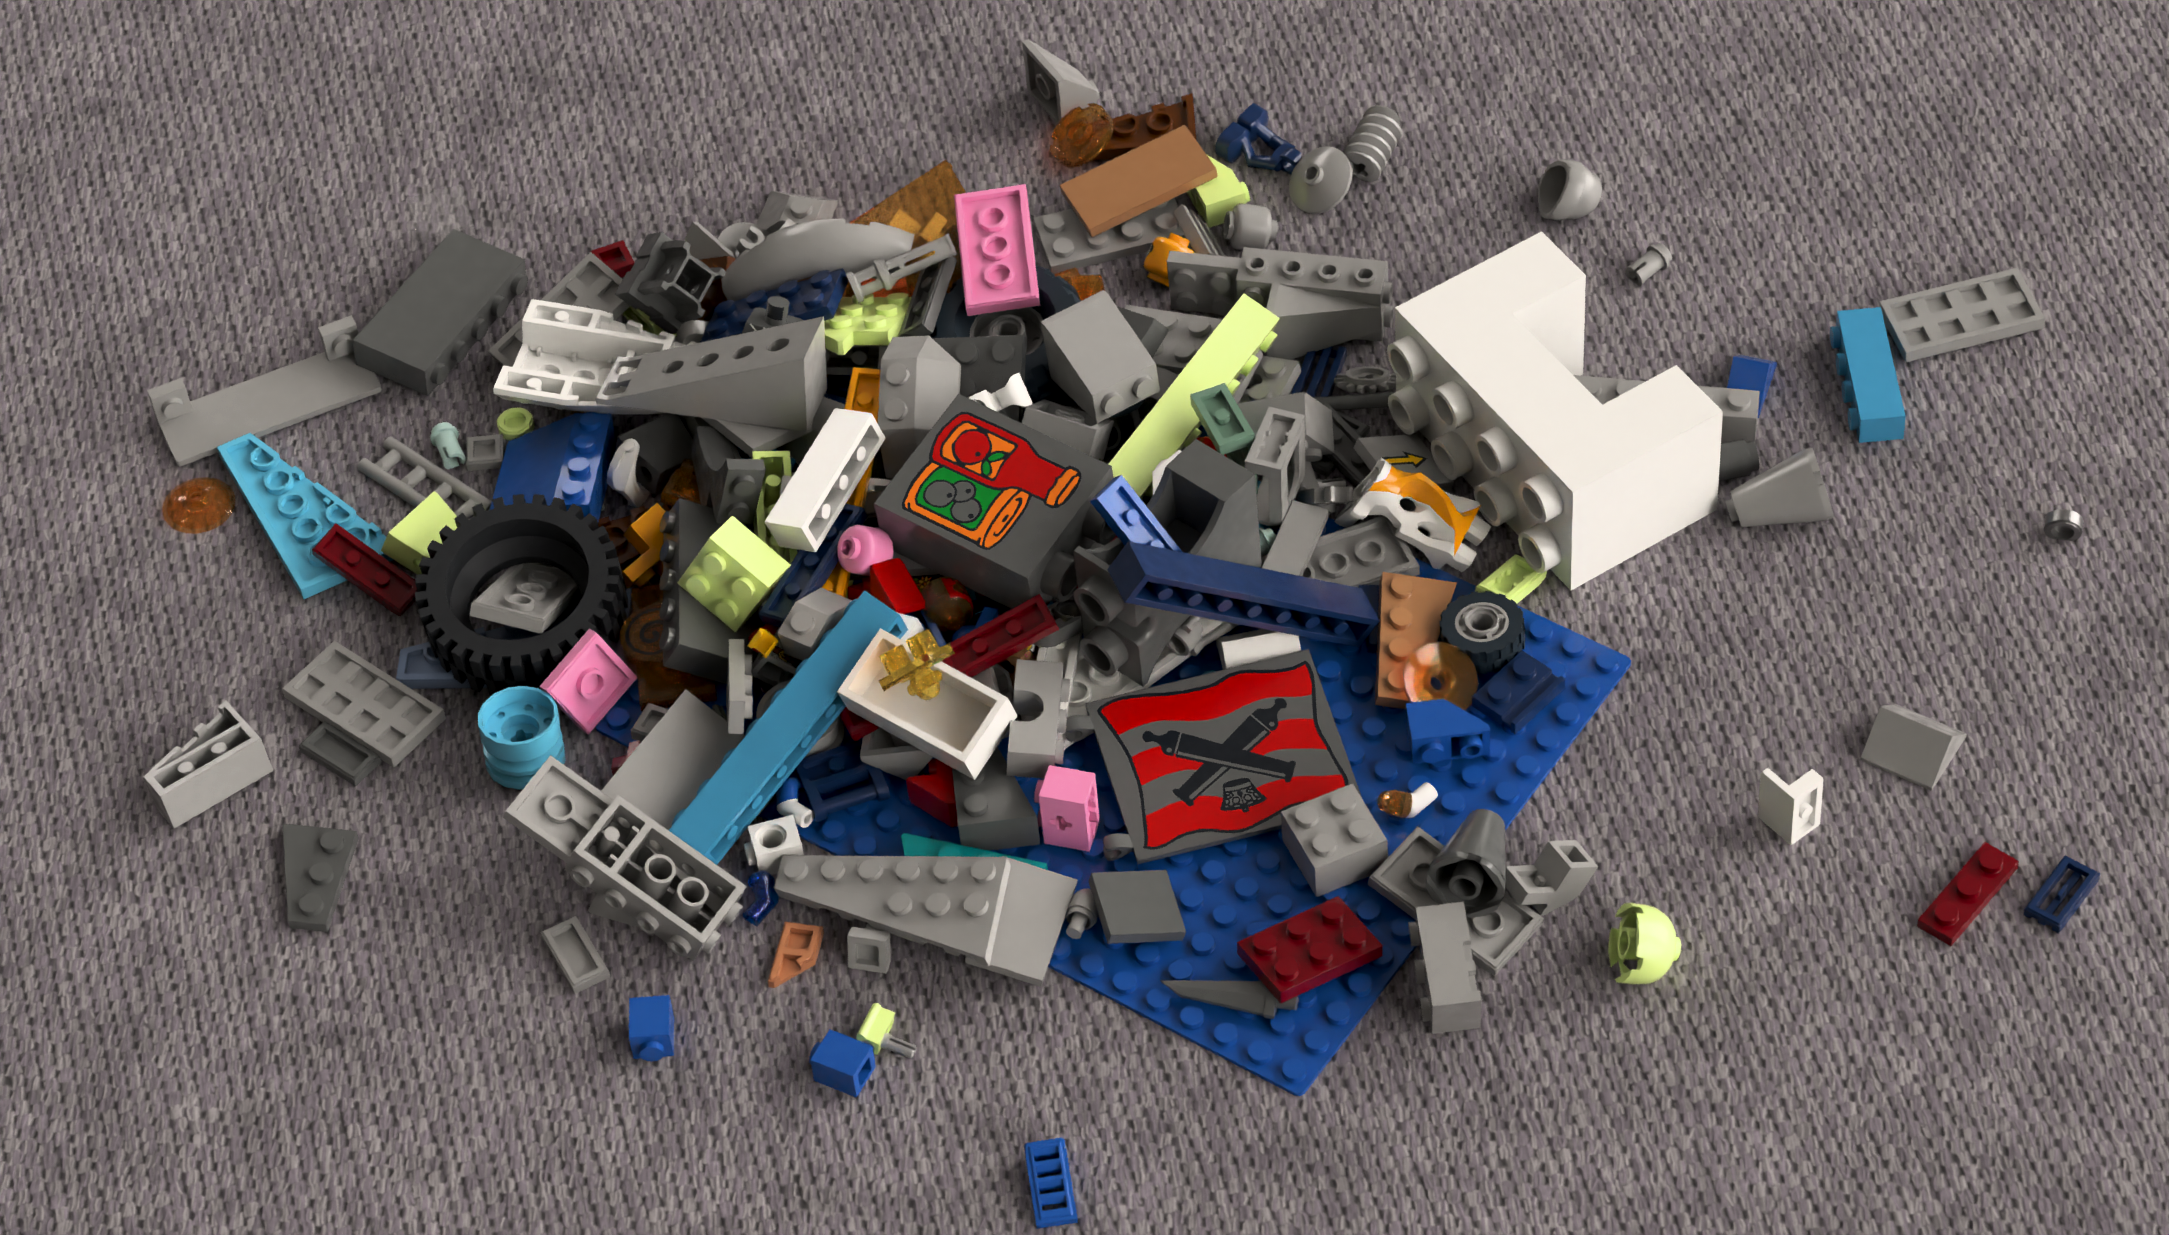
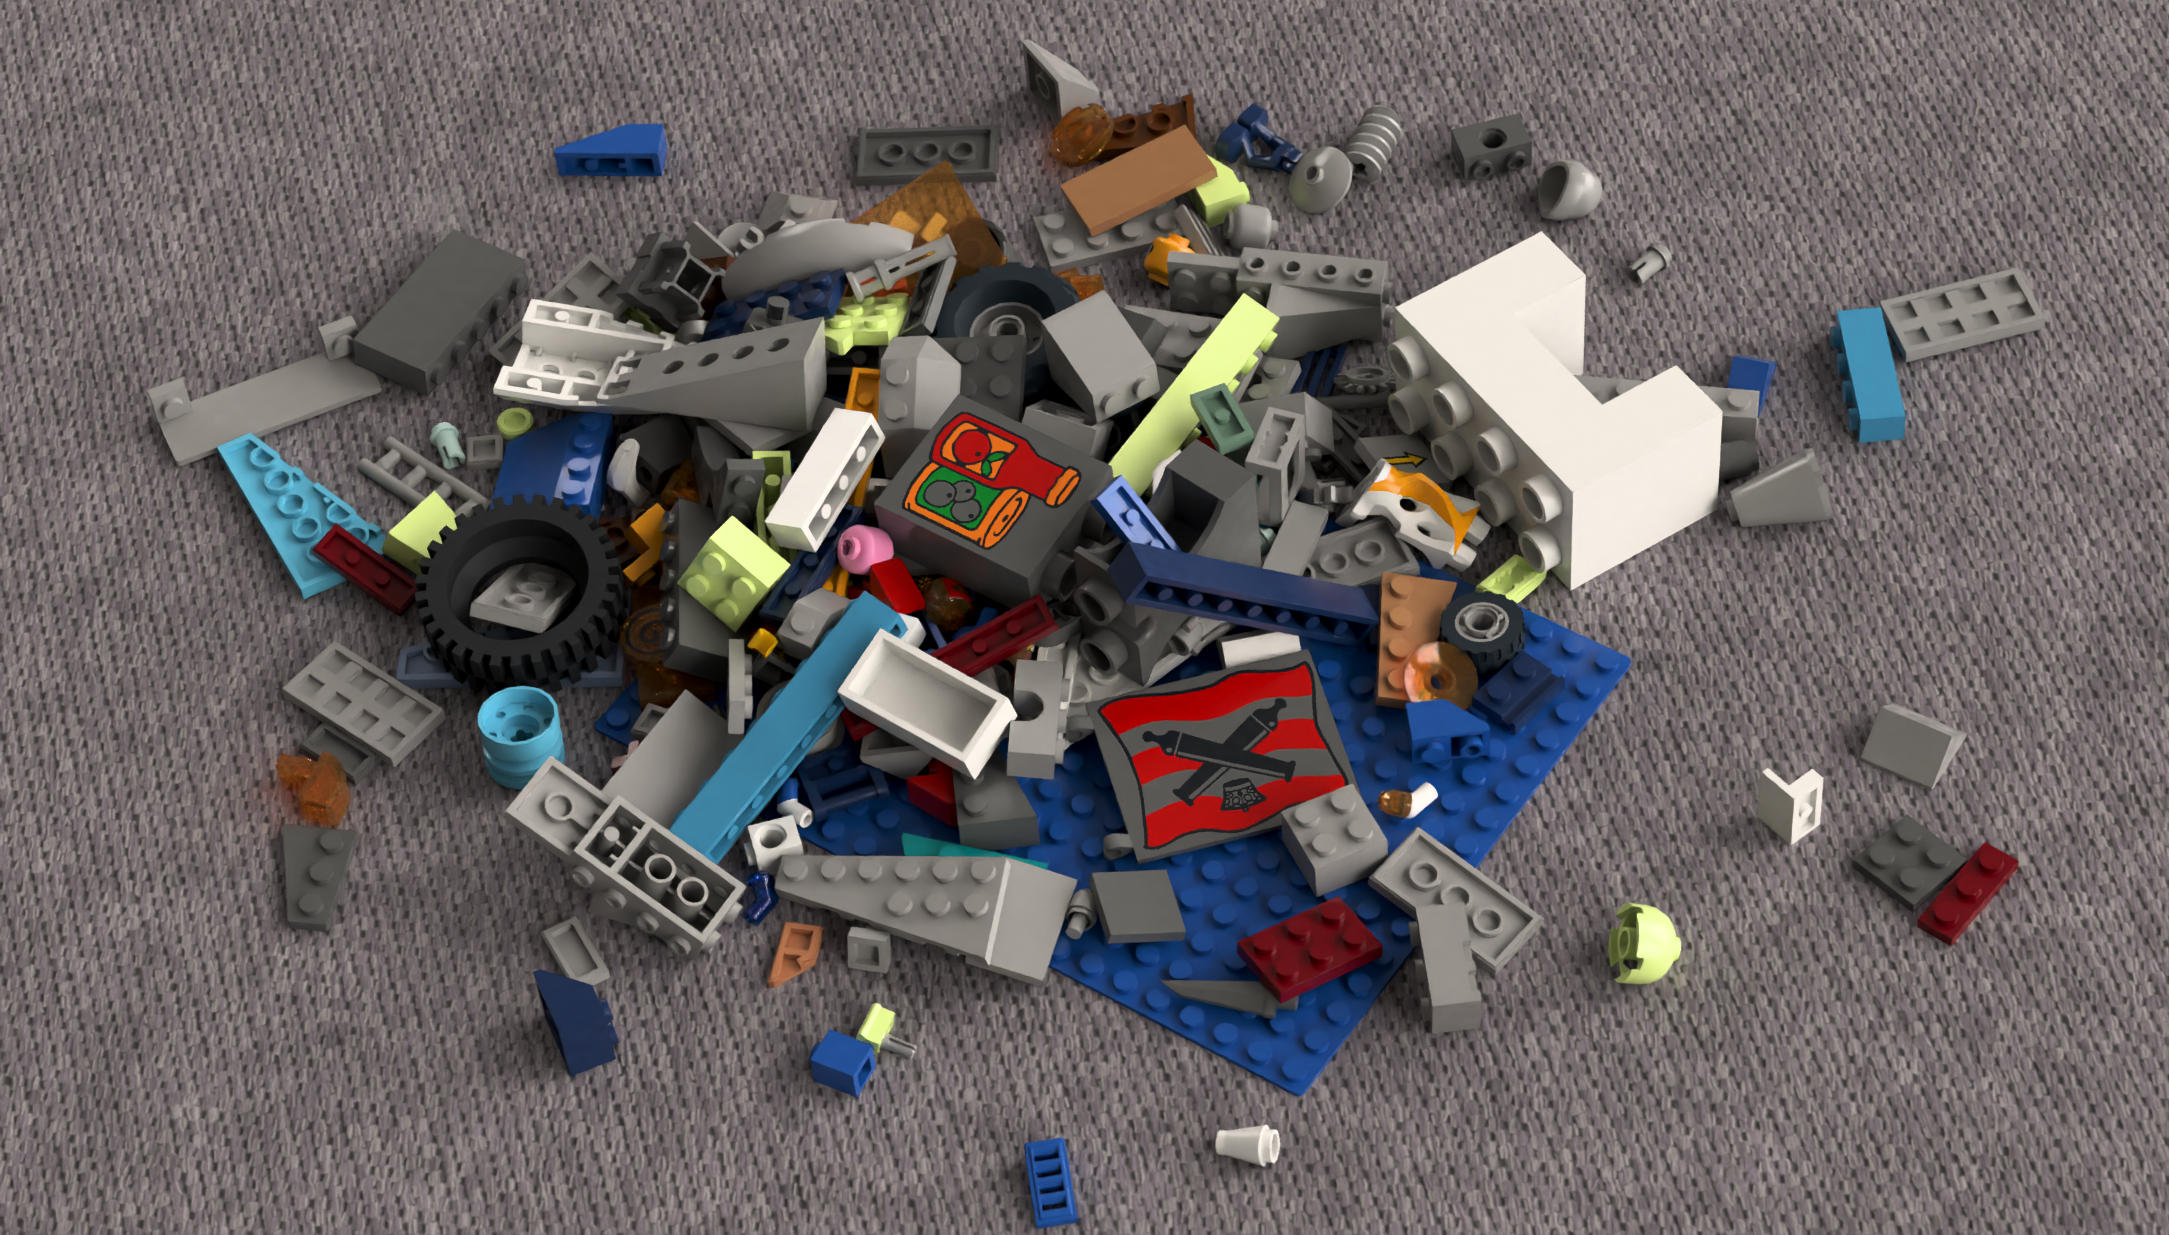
light grey wedge [143,700,274,828] -> none
clear orange dish [163,477,235,534] -> none
bright pink tile [539,629,638,735] -> none
dark red plate [590,240,635,278] -> none
blue brick [629,995,674,1061] -> none
clear yellow hips [879,629,955,700] -> none
bright pink tile [954,184,1040,316] -> none
white leg [968,373,1033,412] -> none
bright pink brick [1034,765,1100,852] -> none
dark grey cone [1426,809,1506,918] -> none
light grey brick [1501,840,1598,915] -> none
dark blue tile [2023,855,2100,933] -> none
flat silver tile [2044,509,2084,541] -> none
none -> clear orange brick [276,751,351,828]
none -> dark blue slope [533,969,619,1076]
none -> blue slope [554,124,667,176]
none -> dark grey tile [856,125,999,186]
none -> white cone [1216,1125,1280,1166]
none -> dark grey brick [1451,113,1532,181]
none -> dark grey plate [1853,814,1968,912]

